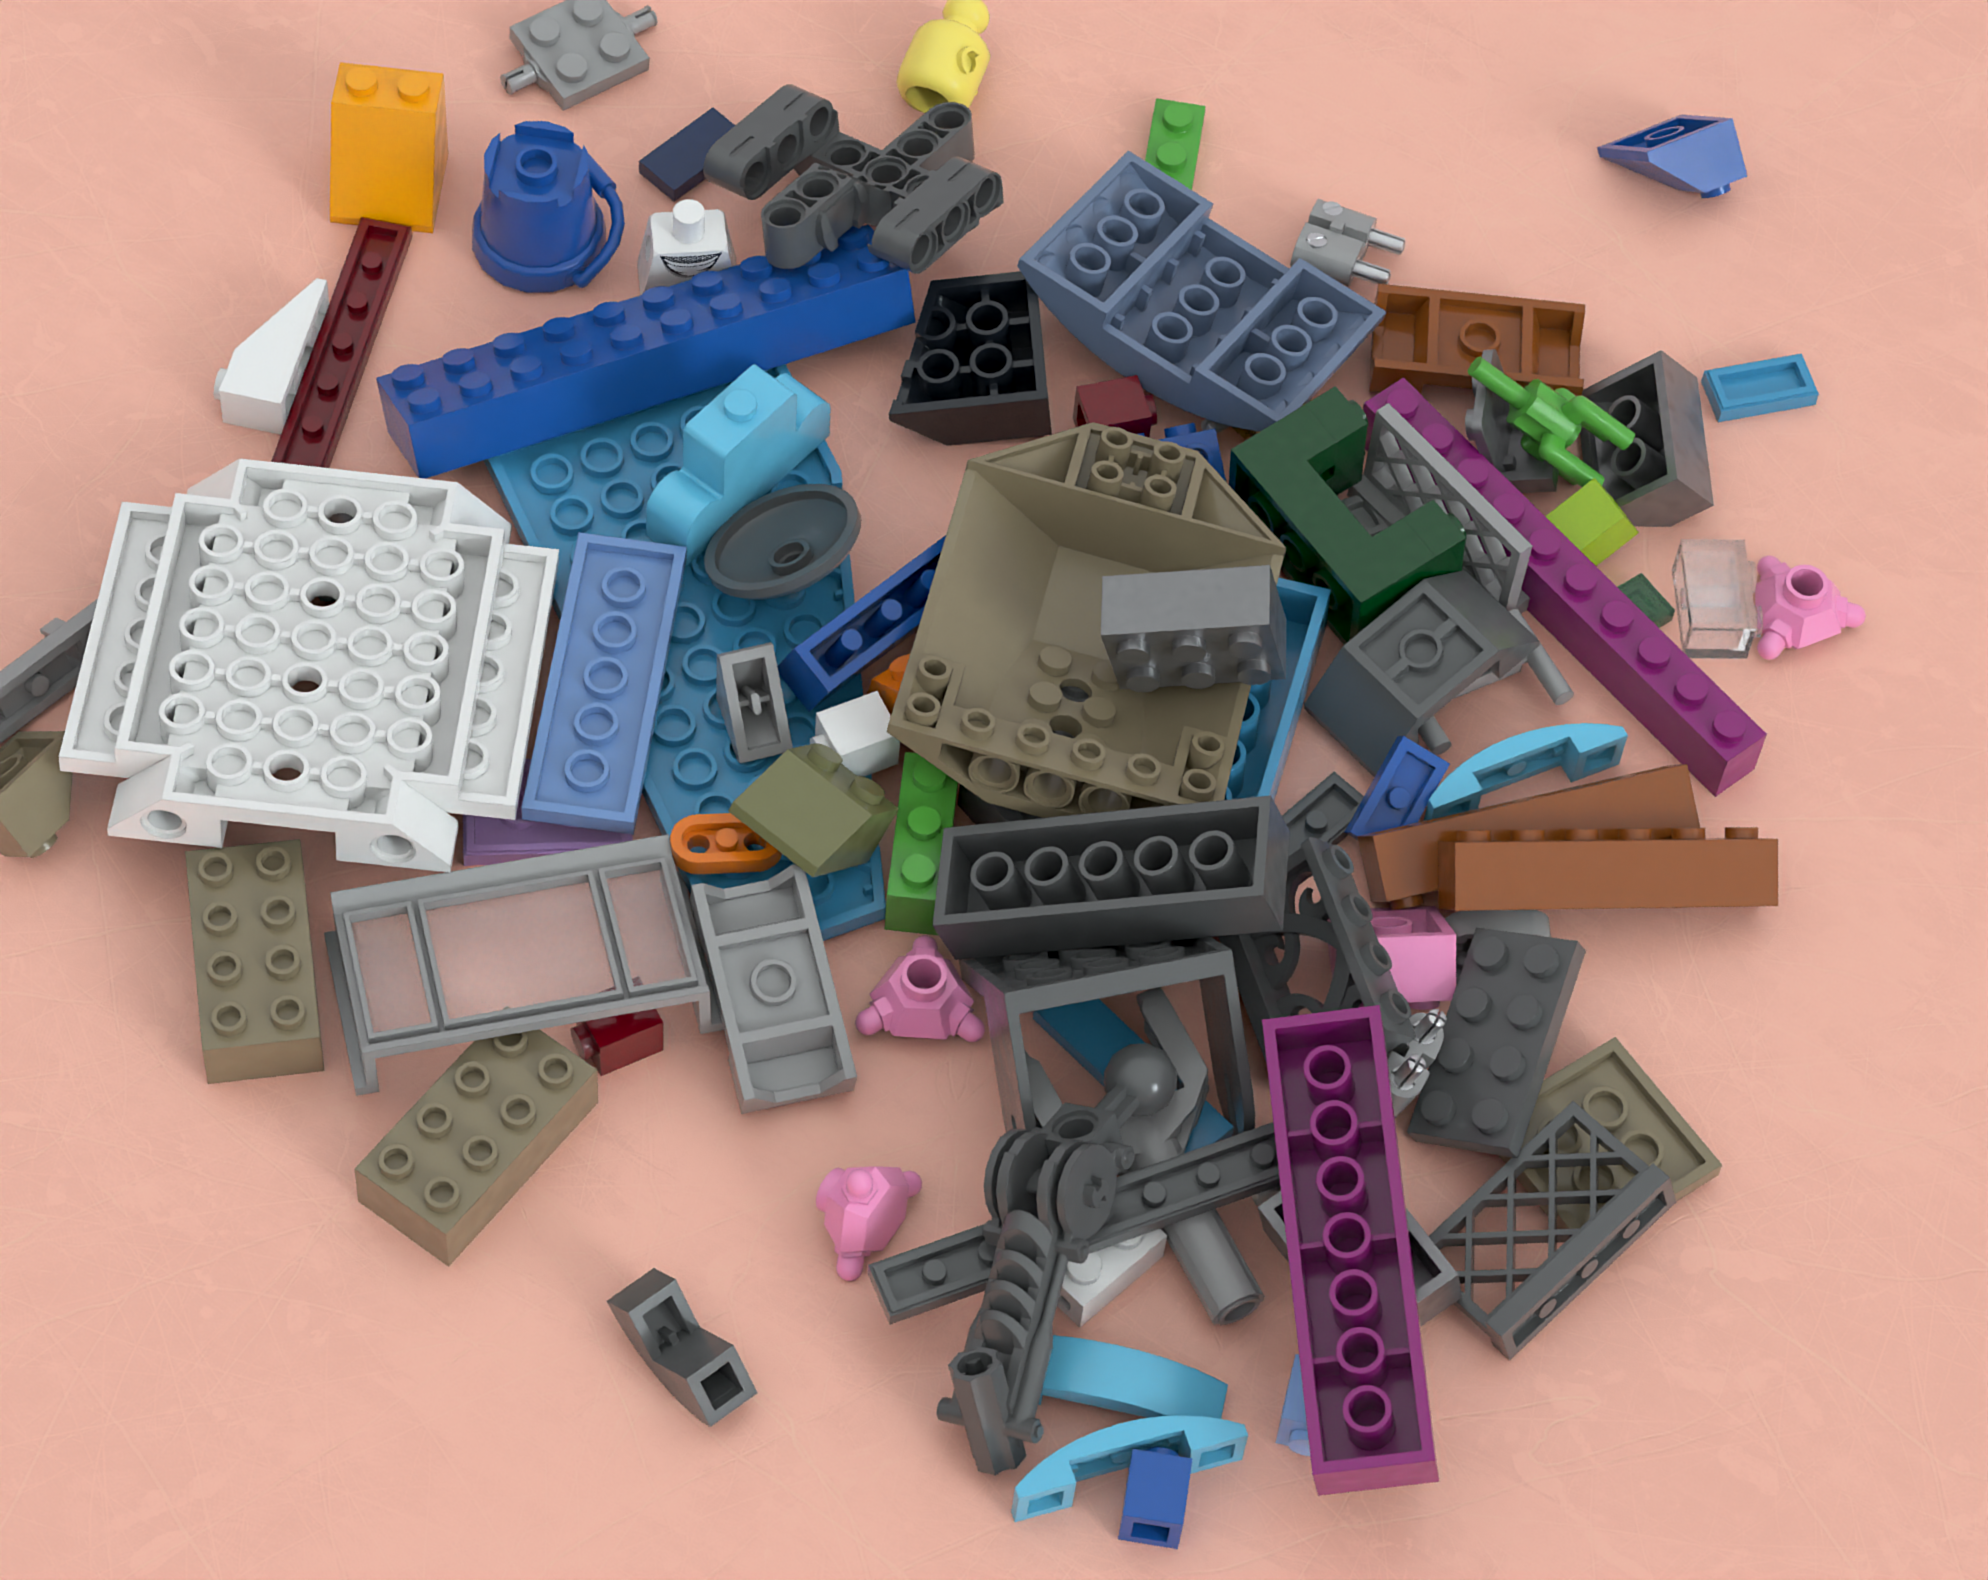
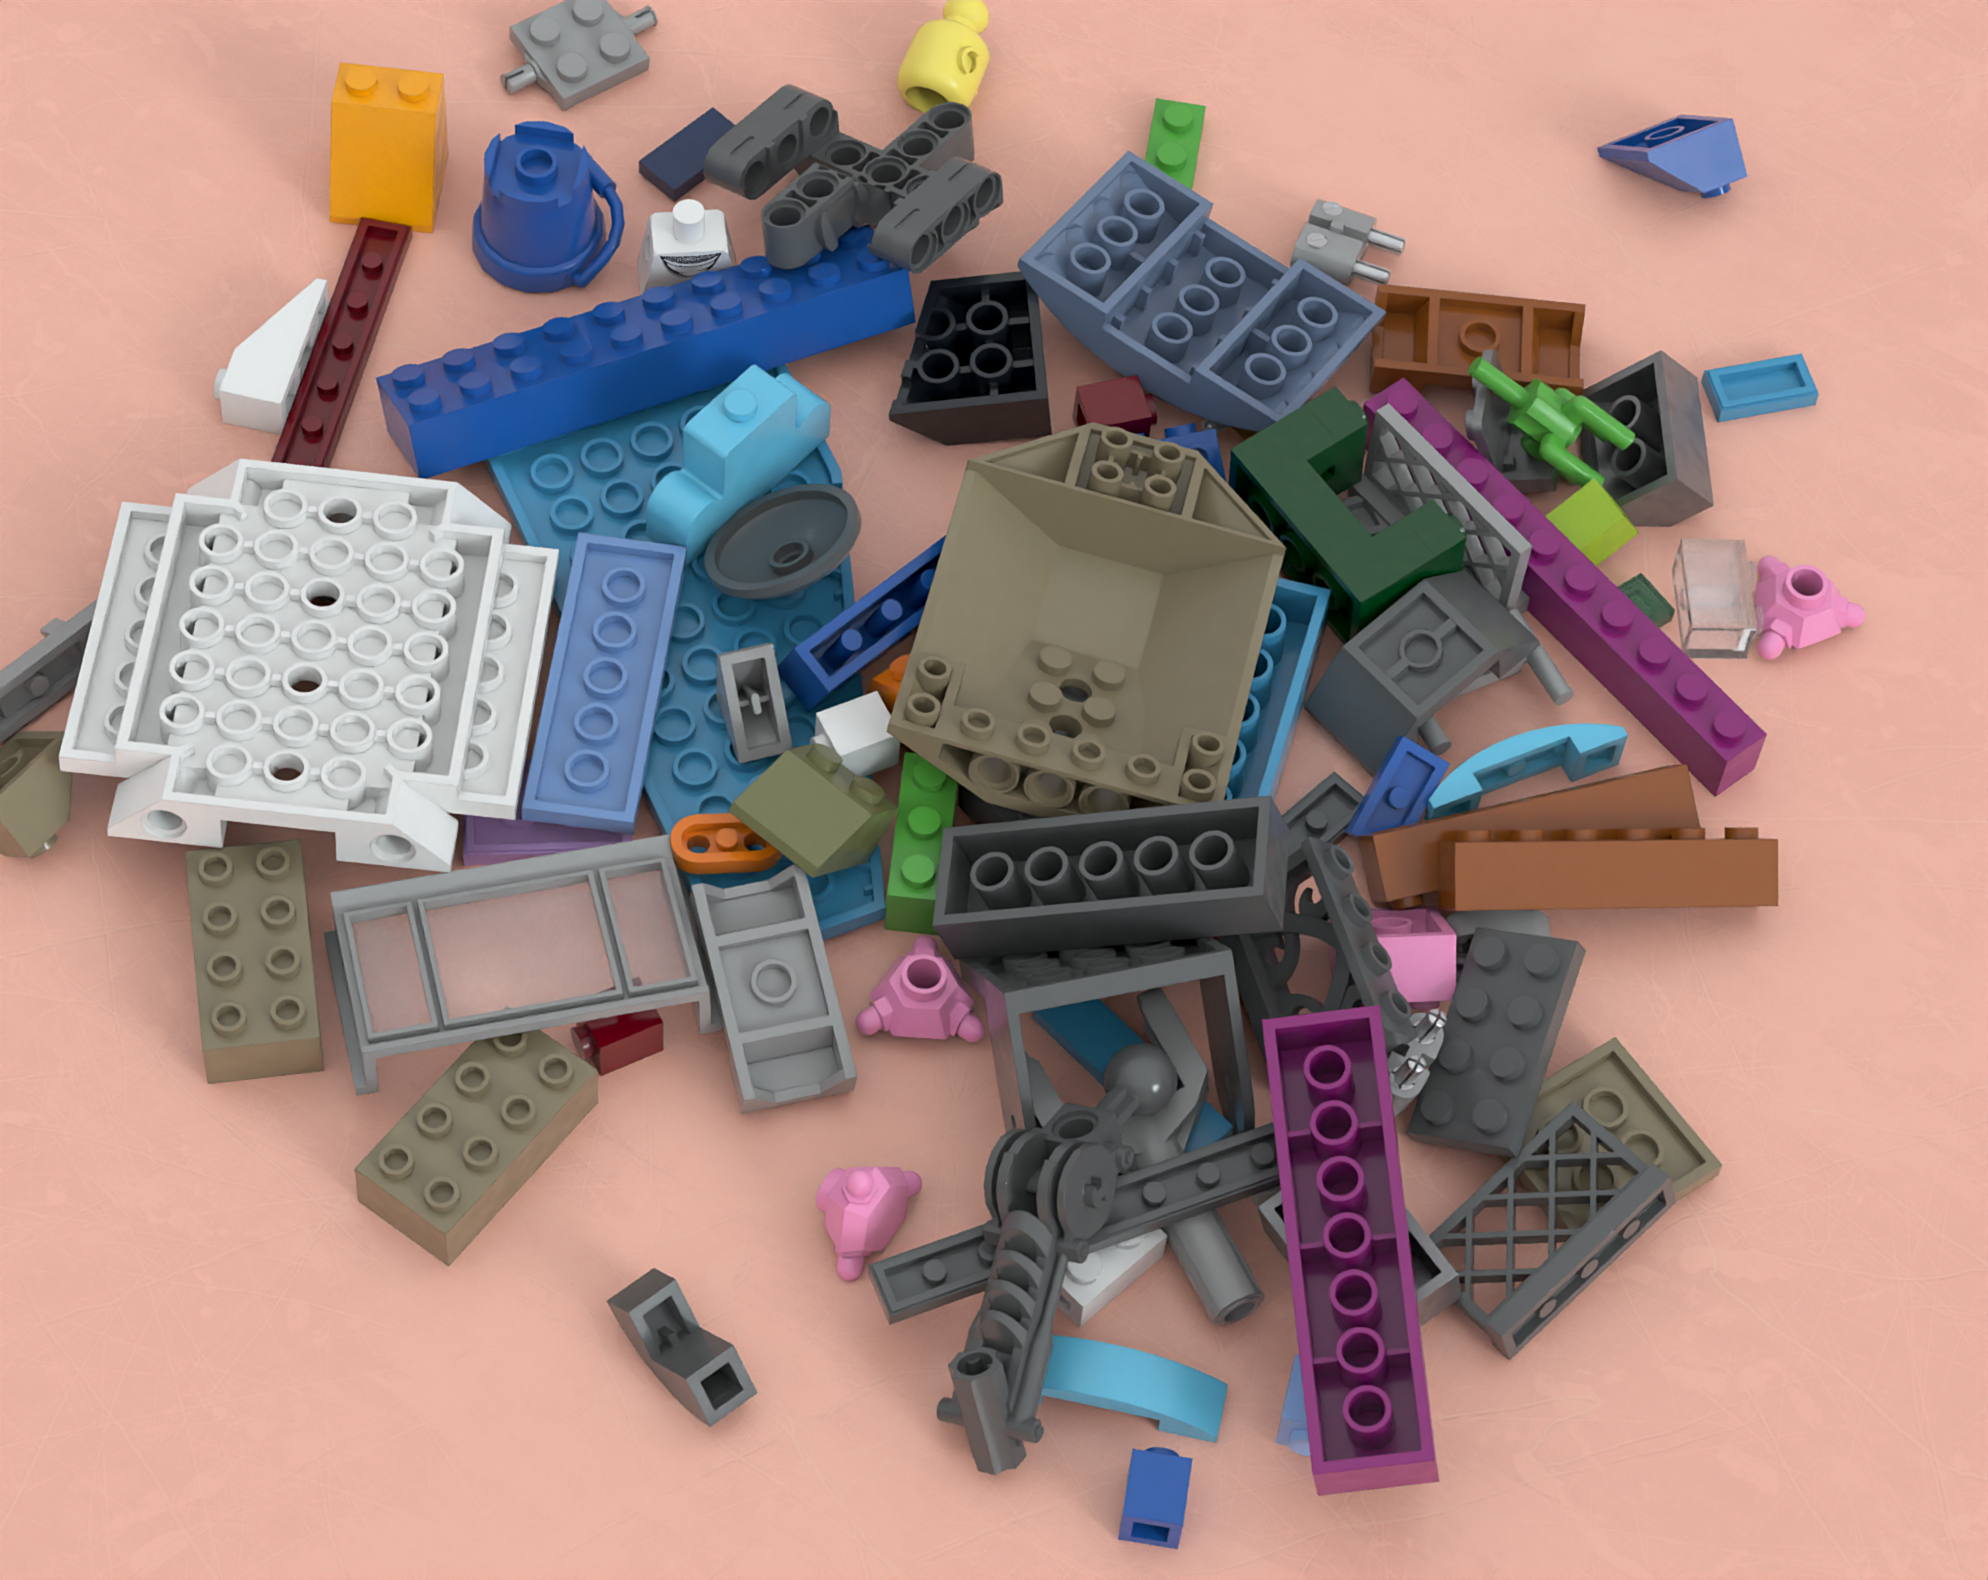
medium azure slope [1011,1415,1248,1522] -> none
flat silver brick [1101,565,1286,692] -> none

